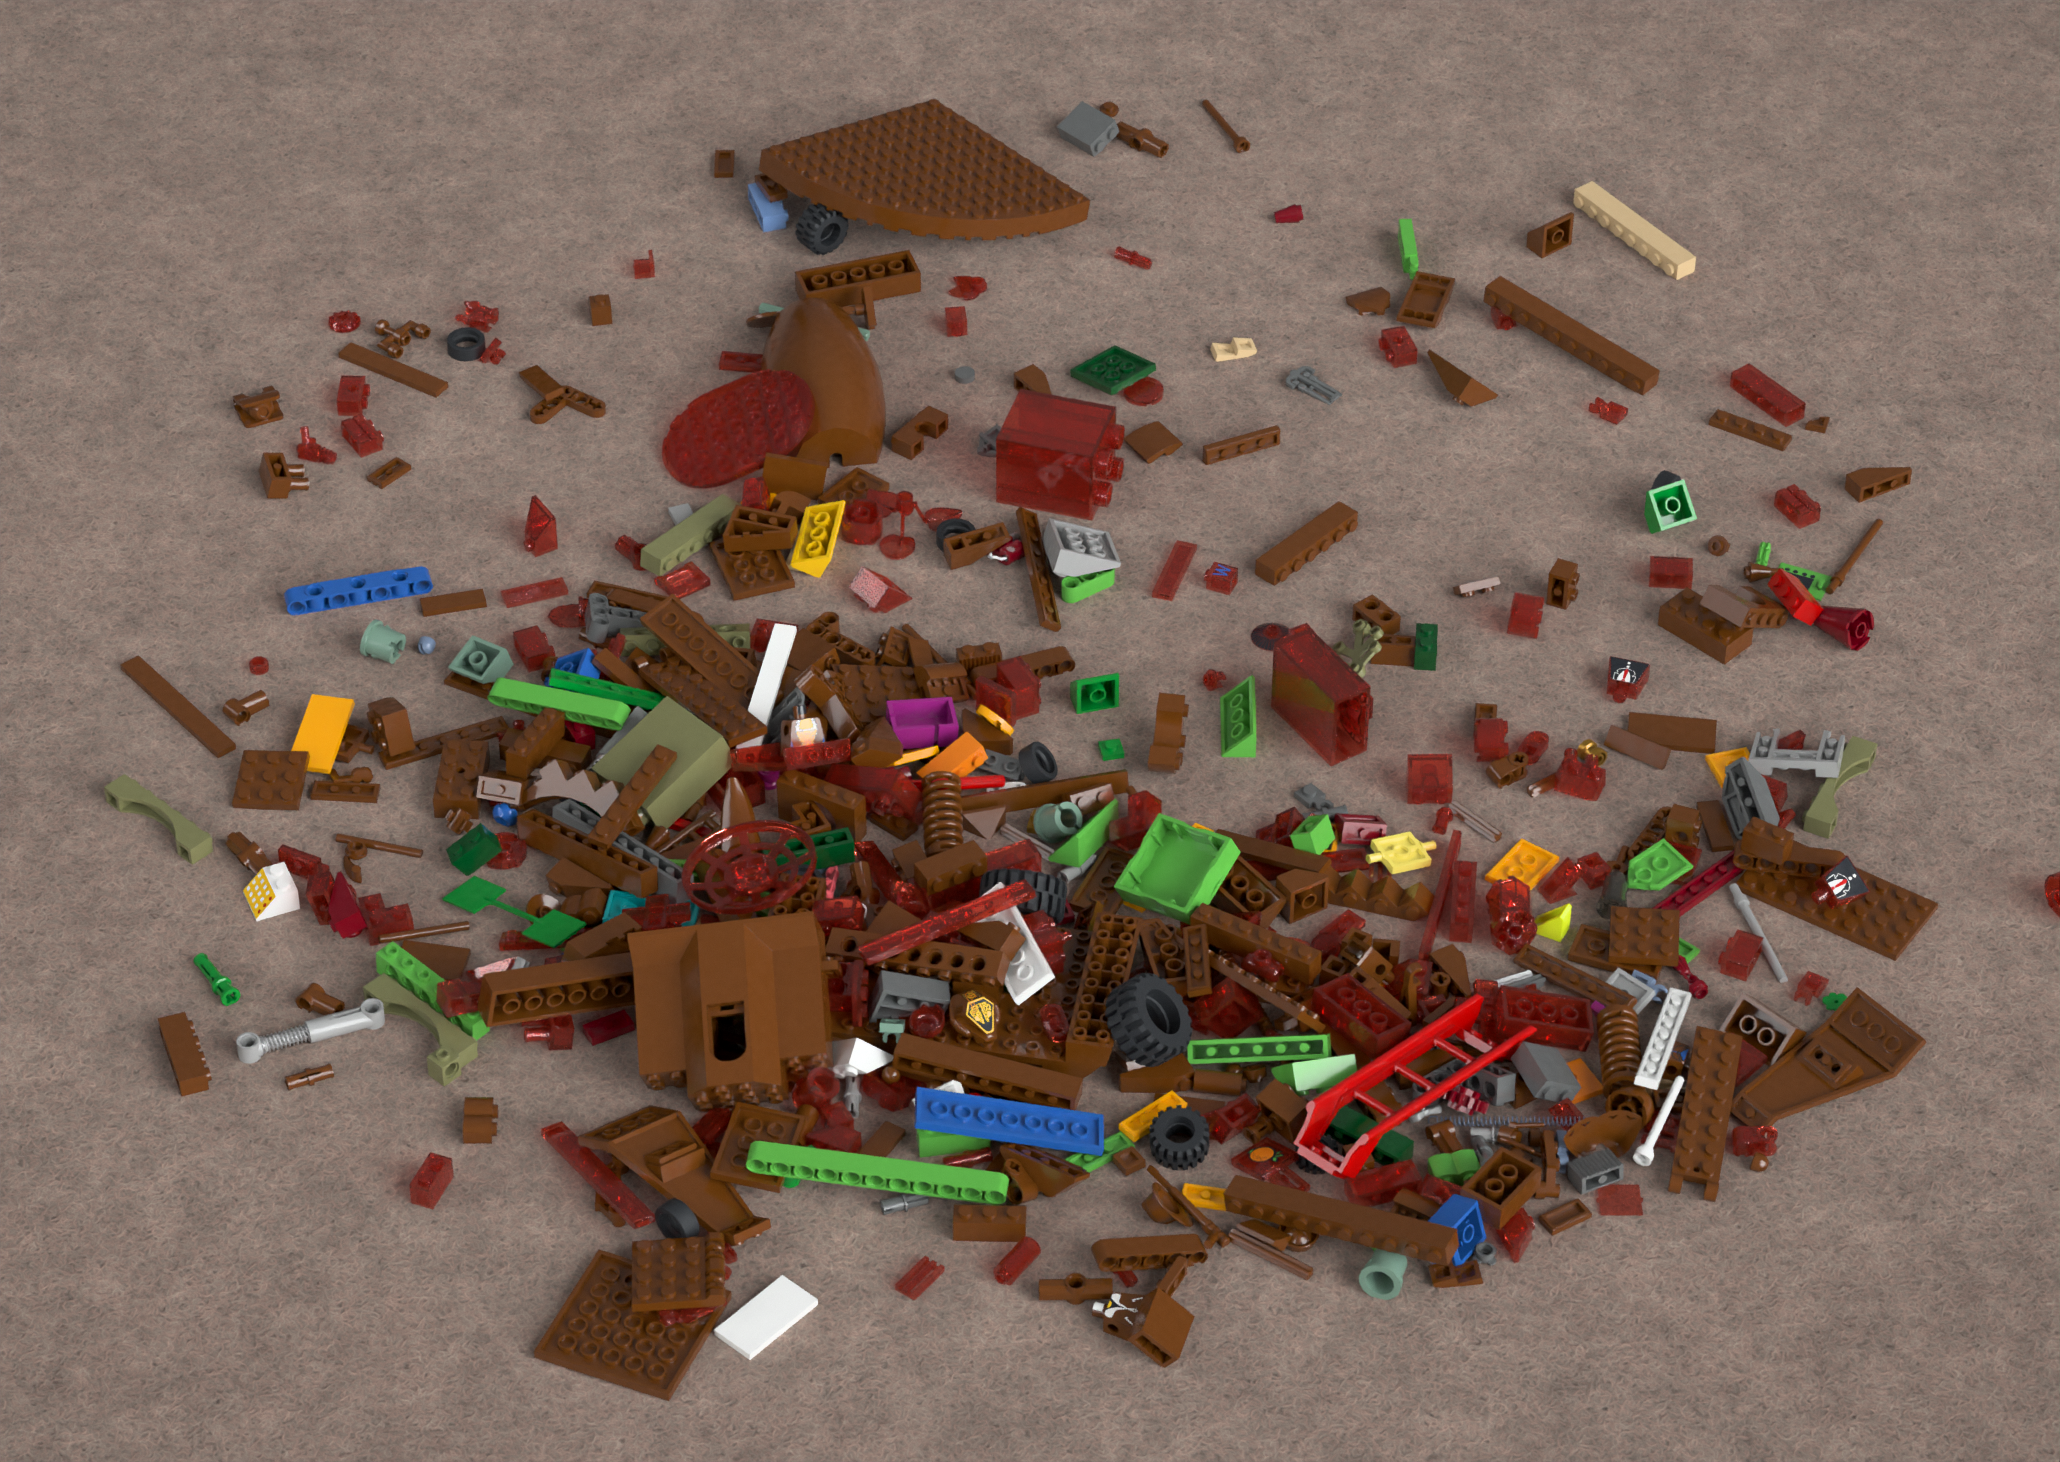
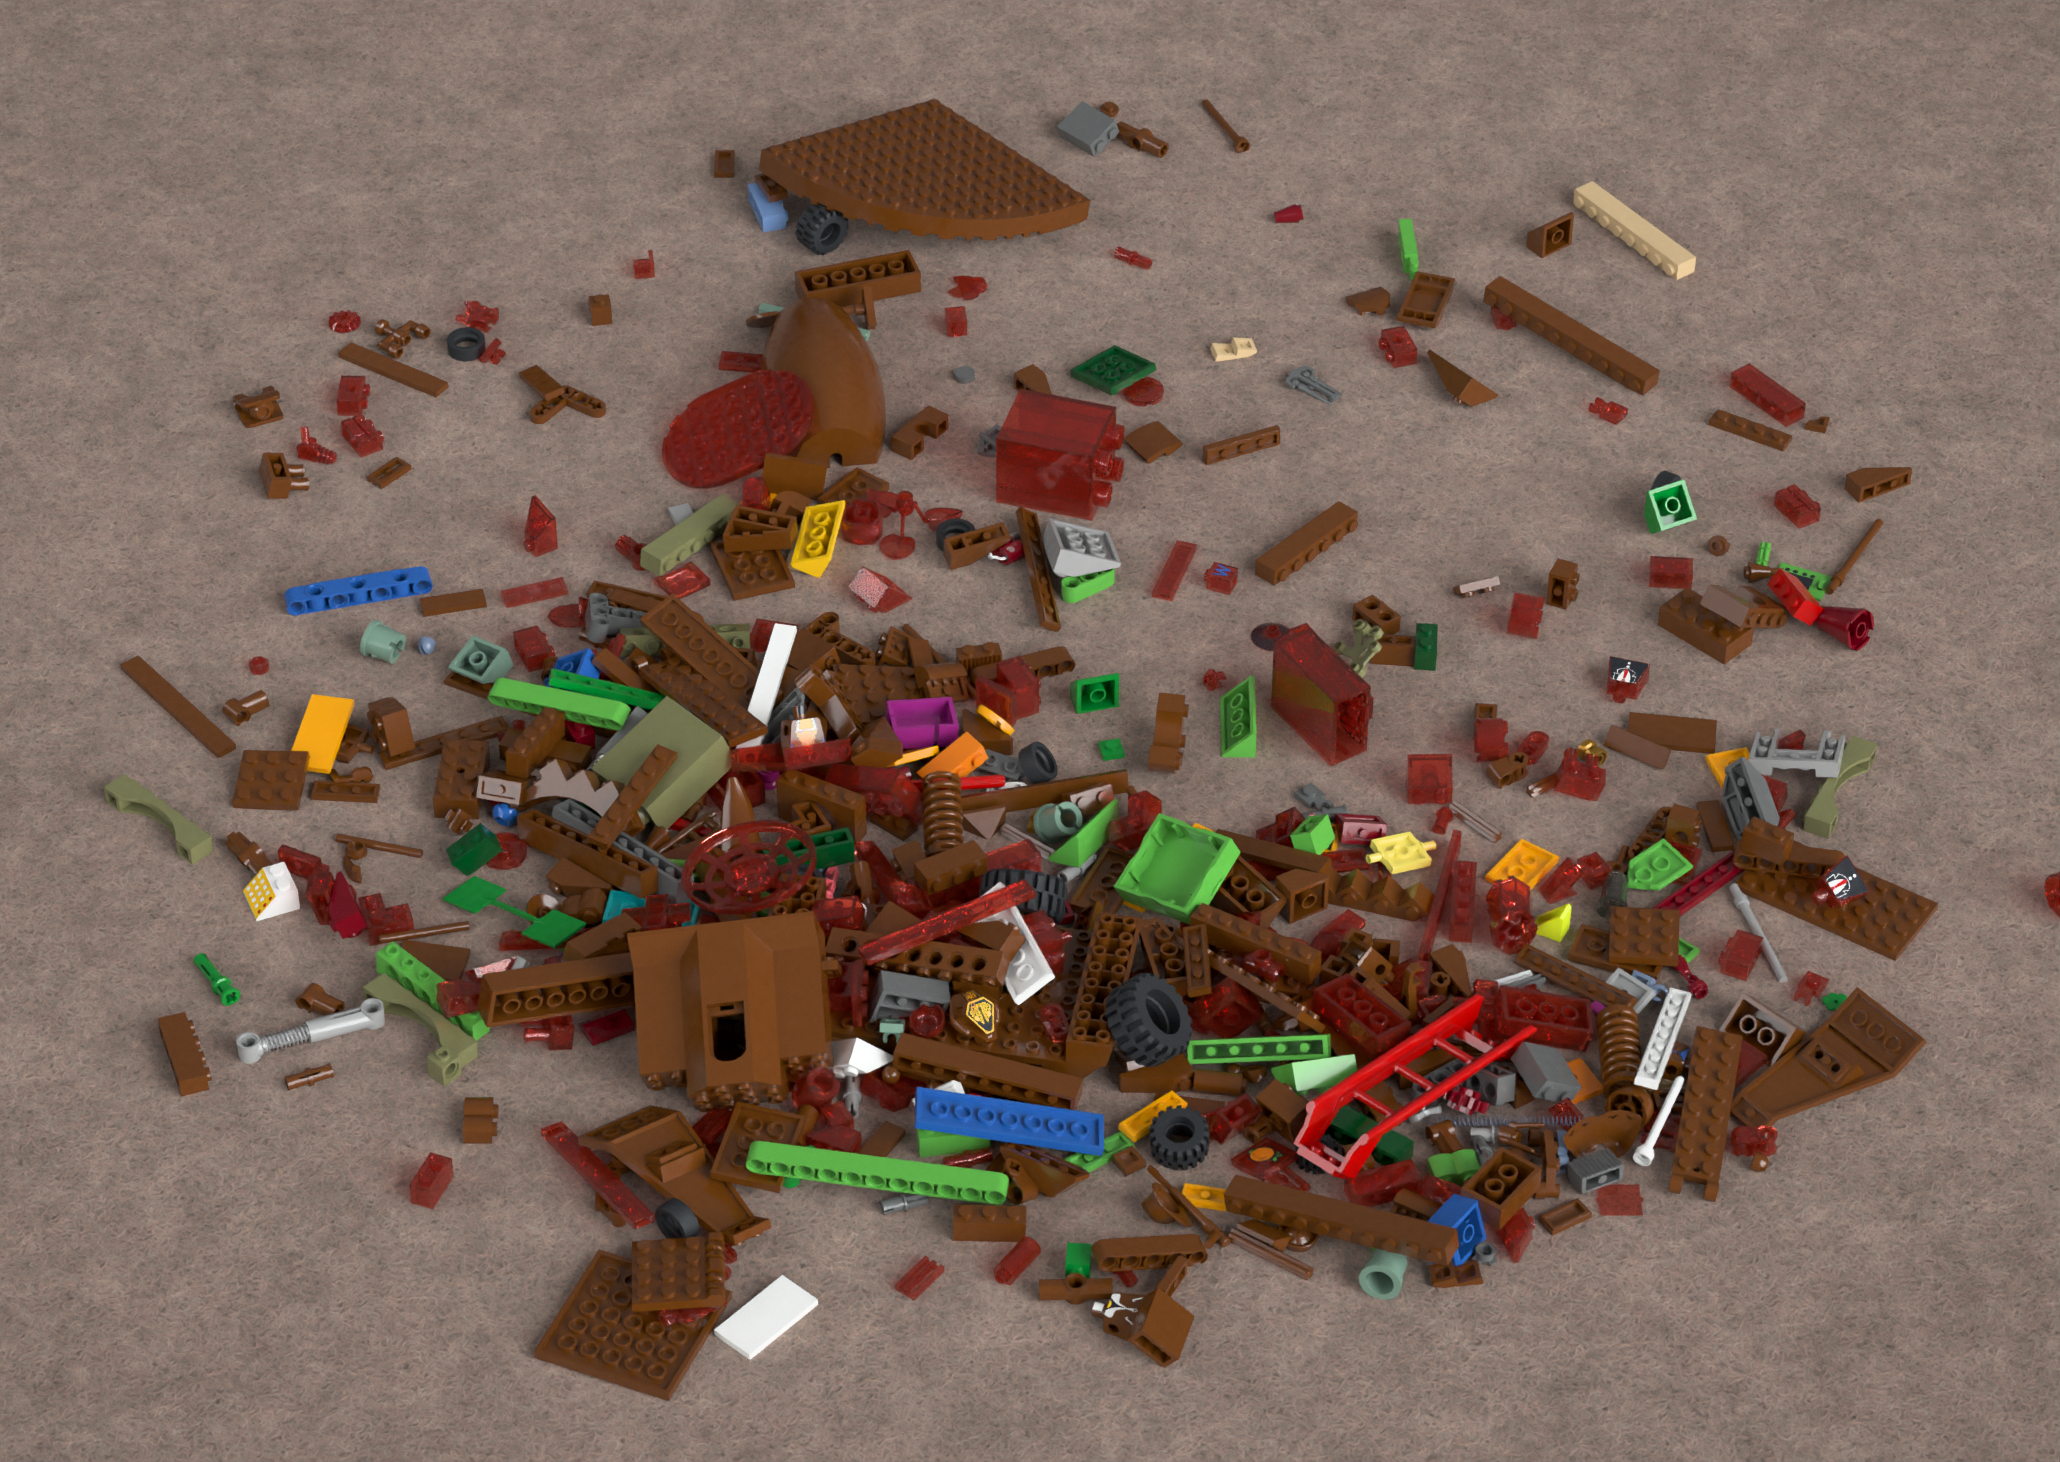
none -> green brick [1065,1243,1092,1278]

